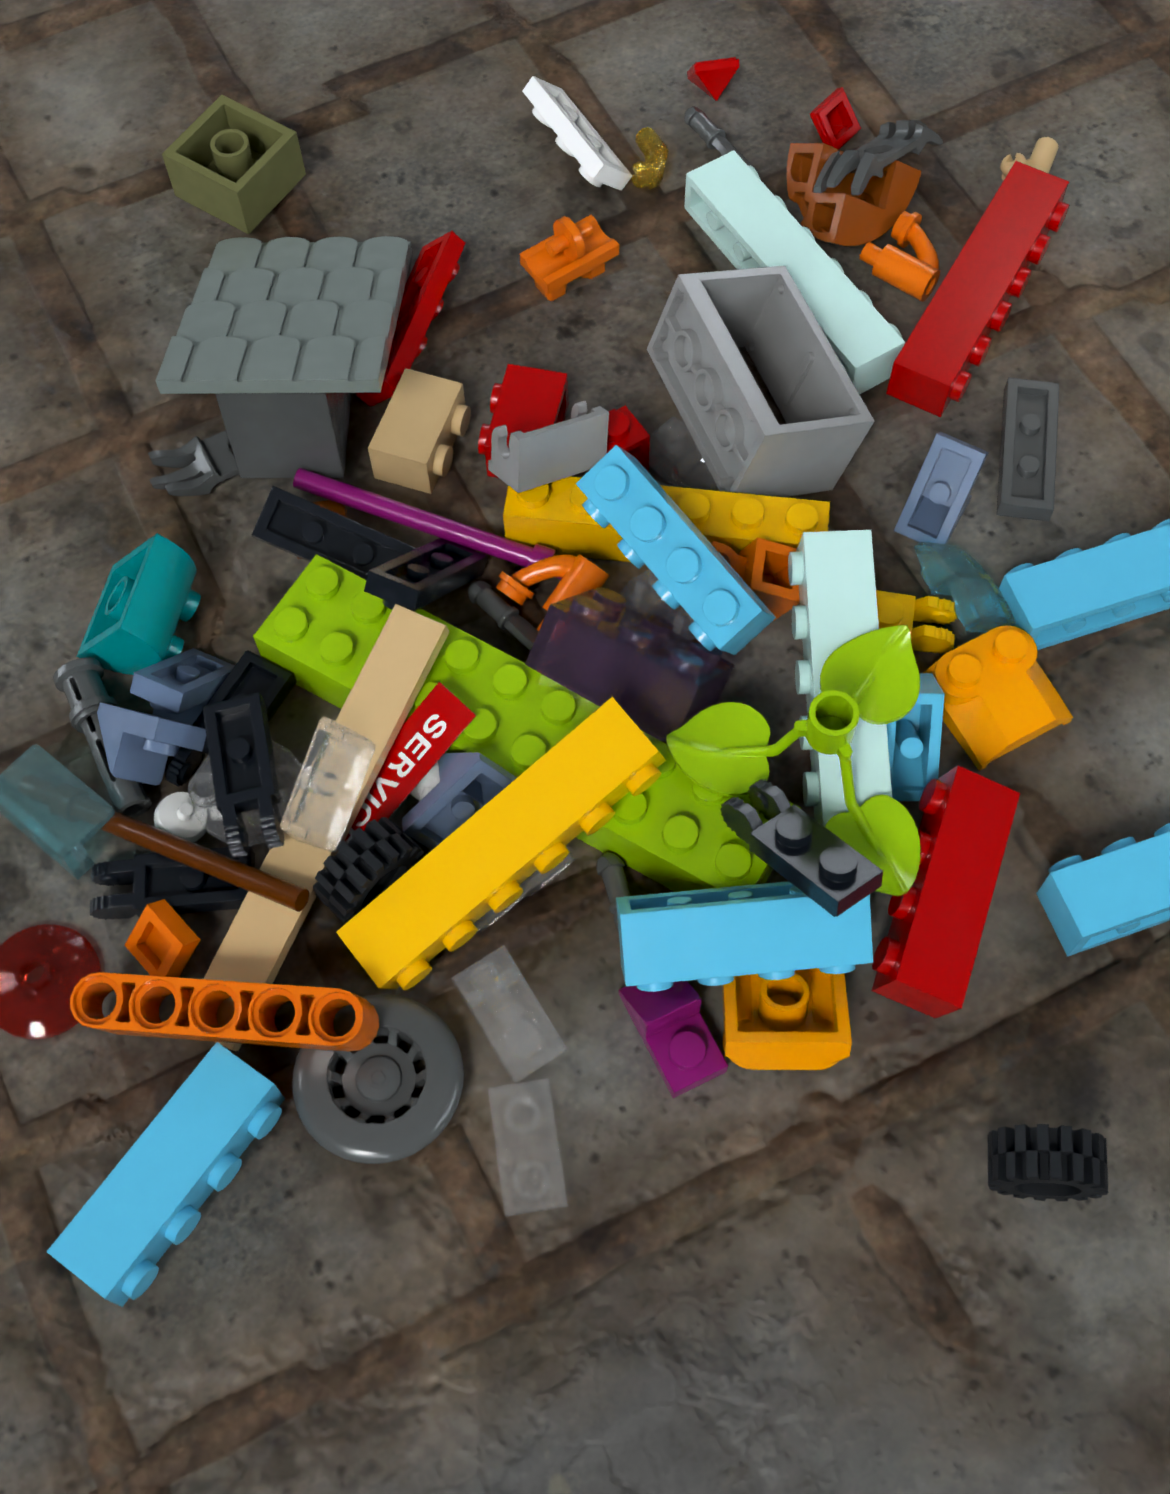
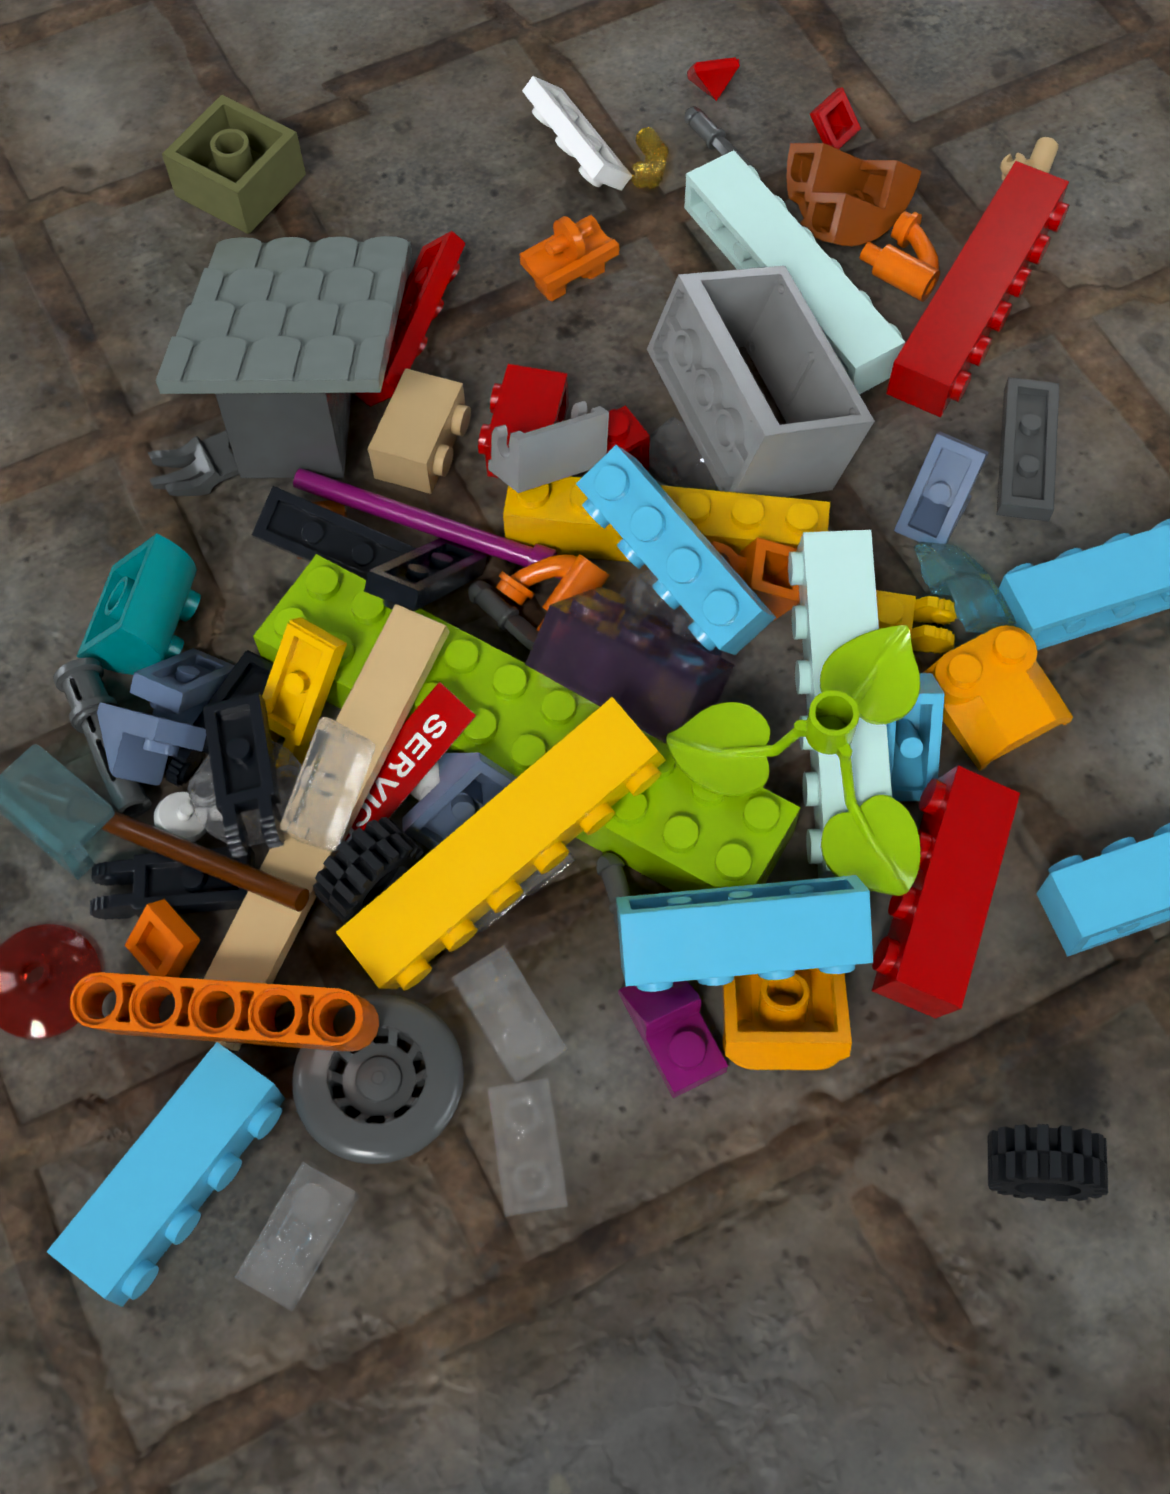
black hinge [720,779,883,917] -> none
dark grey piece [813,120,943,195] -> none
none -> clear hinge [235,1162,359,1312]
none -> yellow hinge [262,617,347,779]

